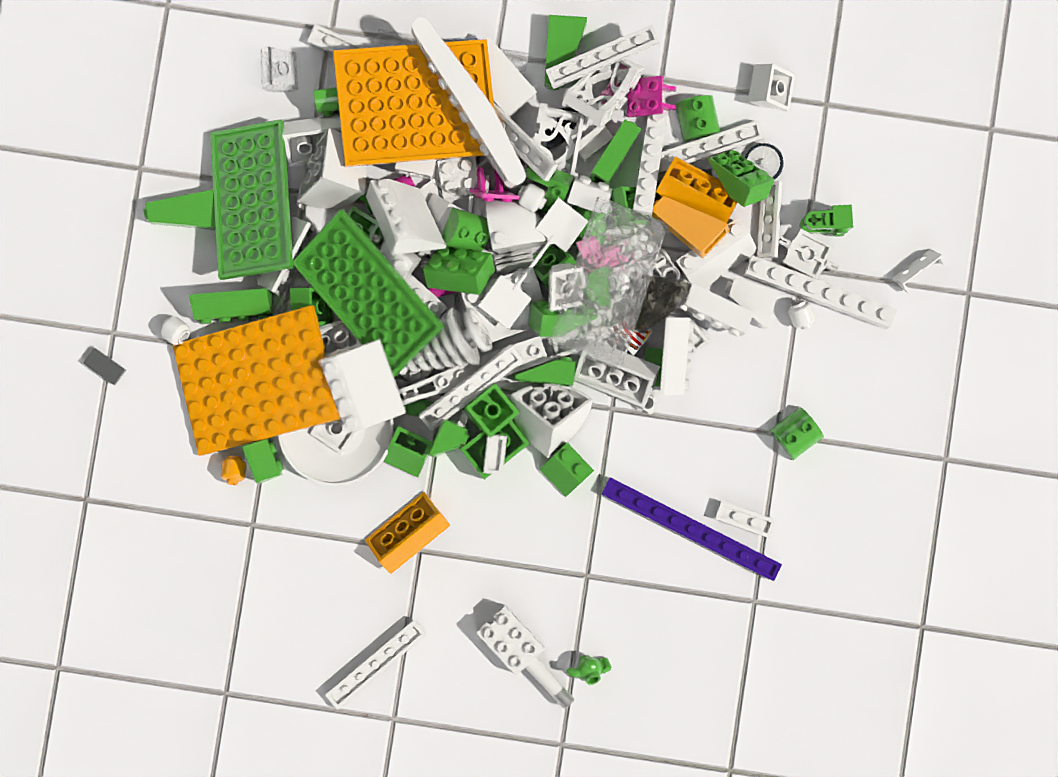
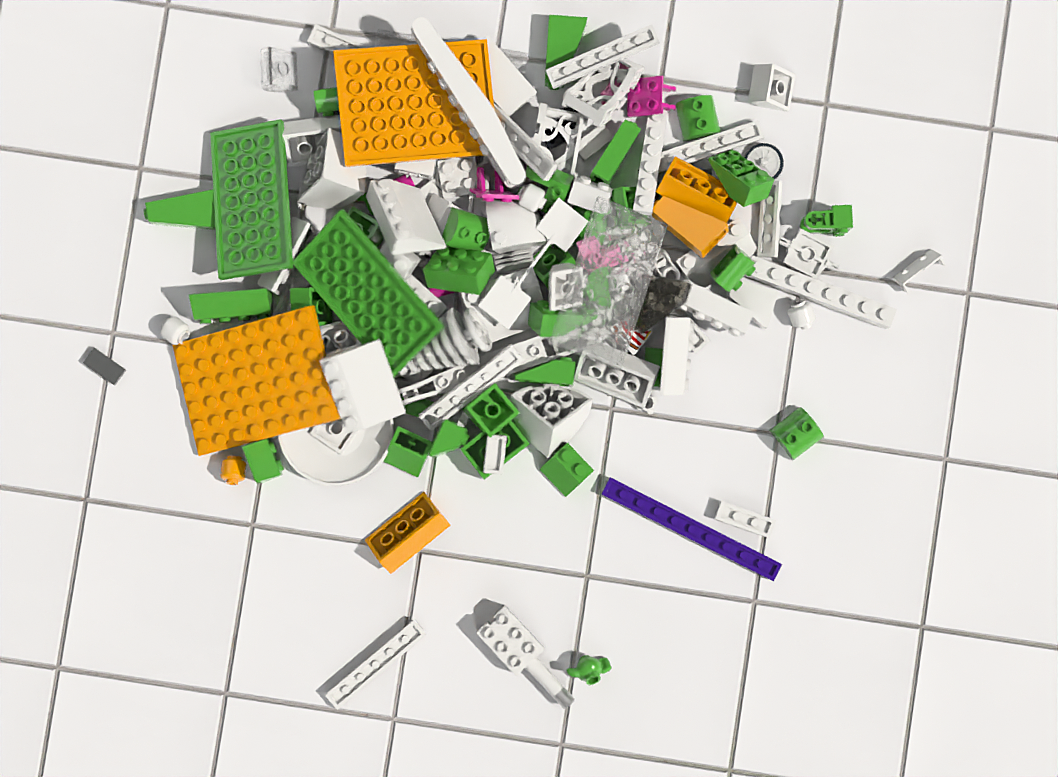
none -> bright green brick [710,244,756,292]

